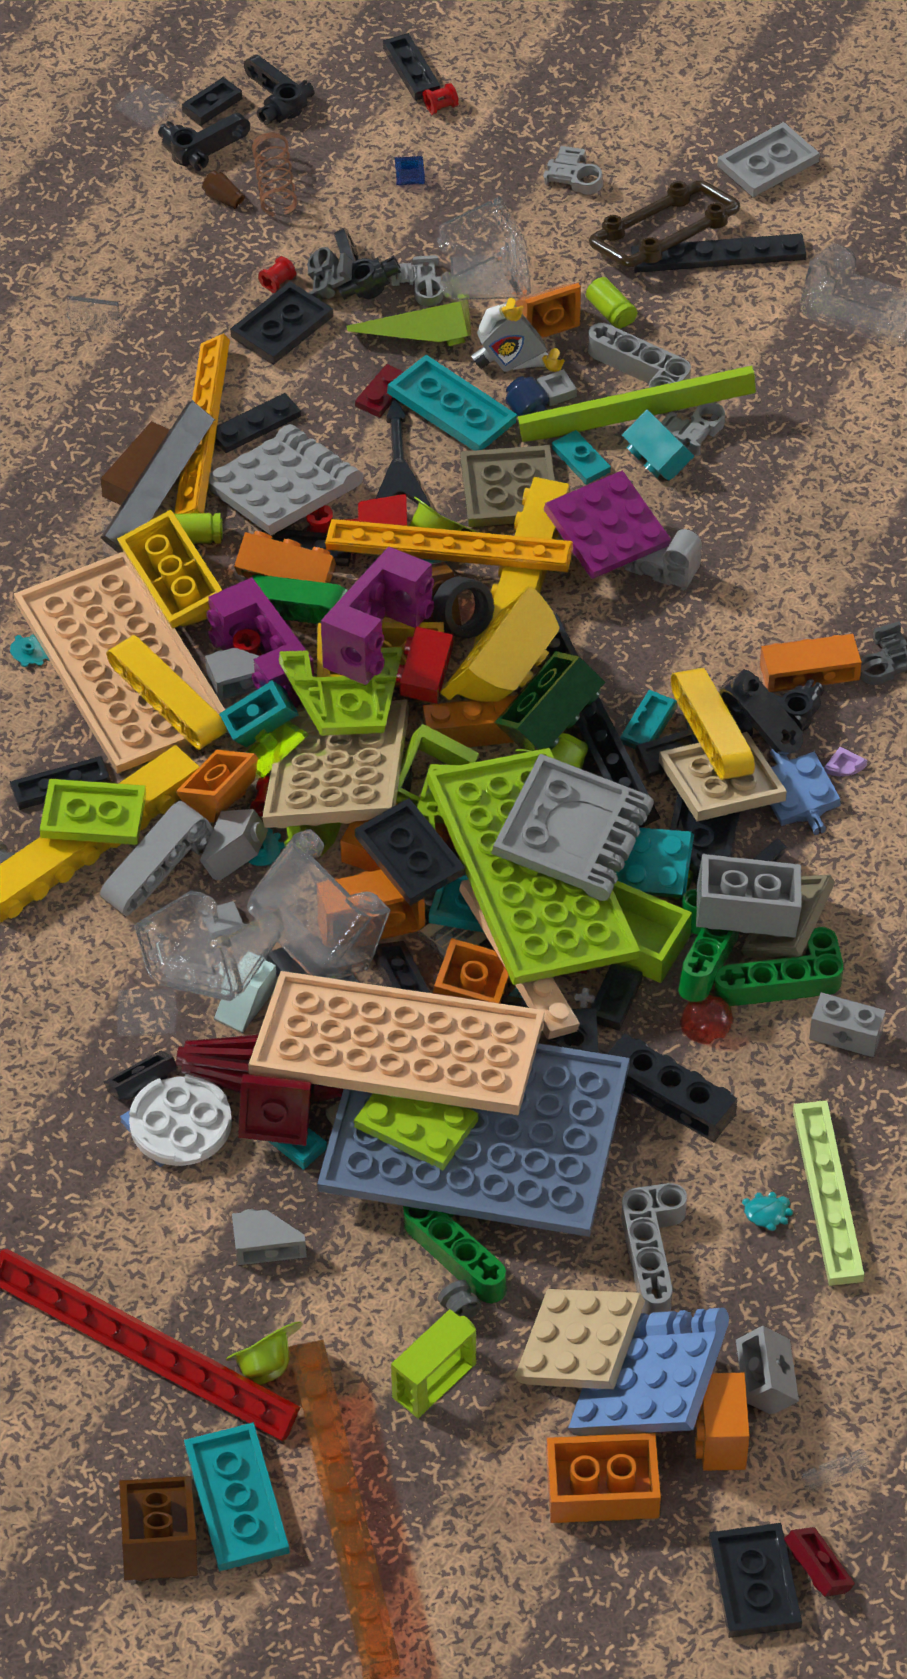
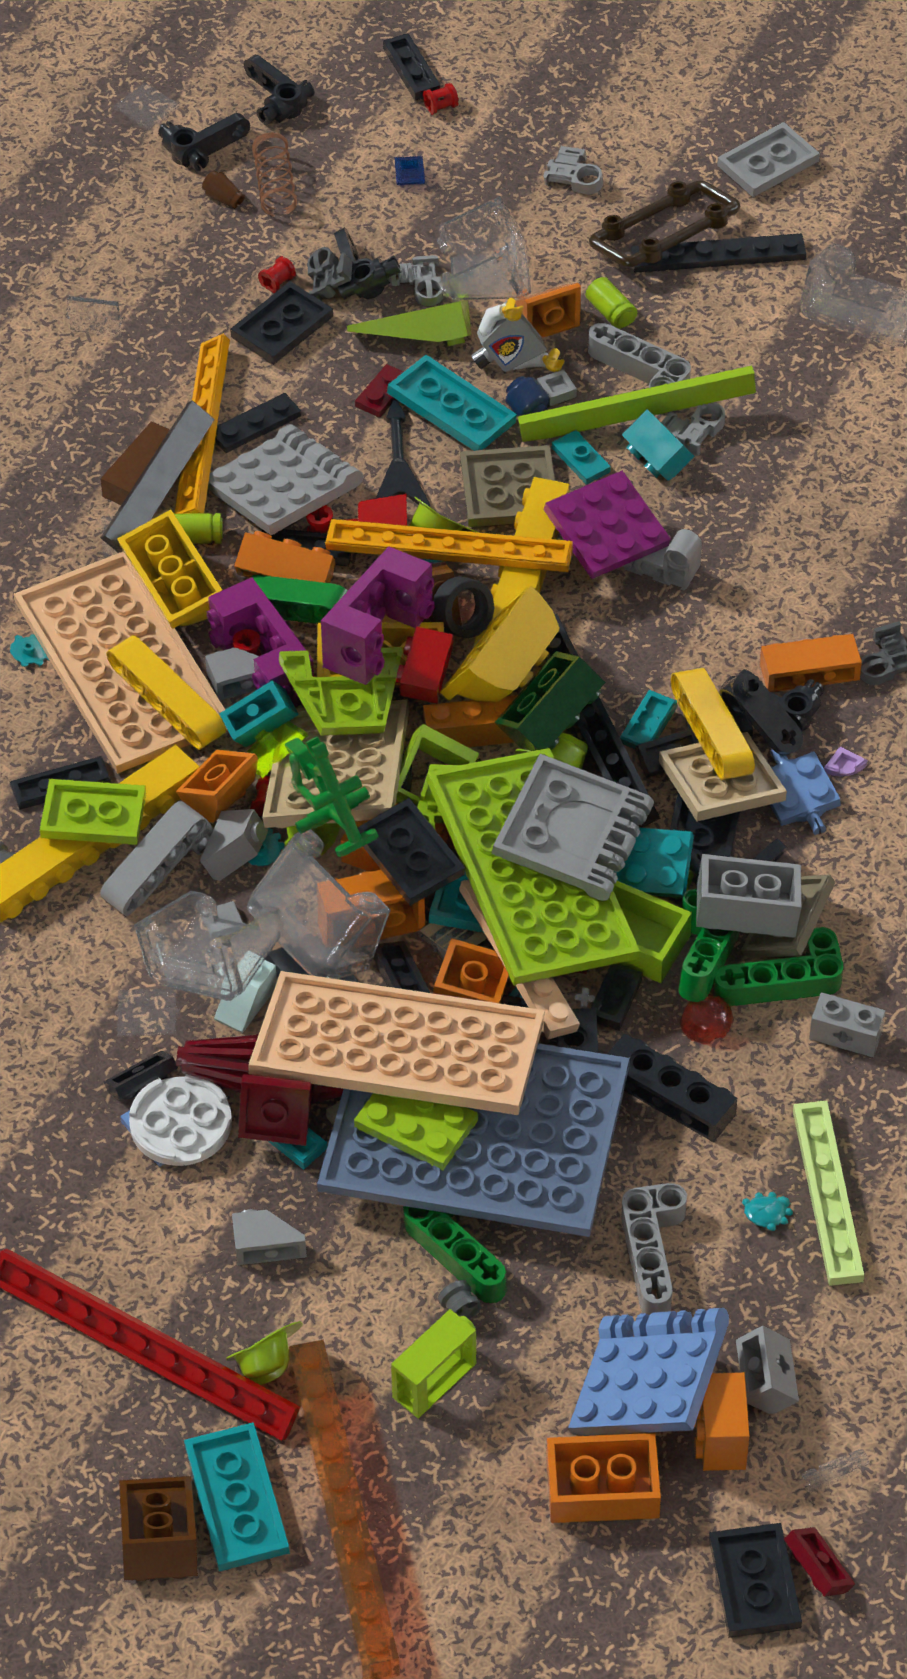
black plate [182,77,243,126] -> none
tan plate [515,1289,645,1390] -> none
none -> green piece [285,736,378,857]

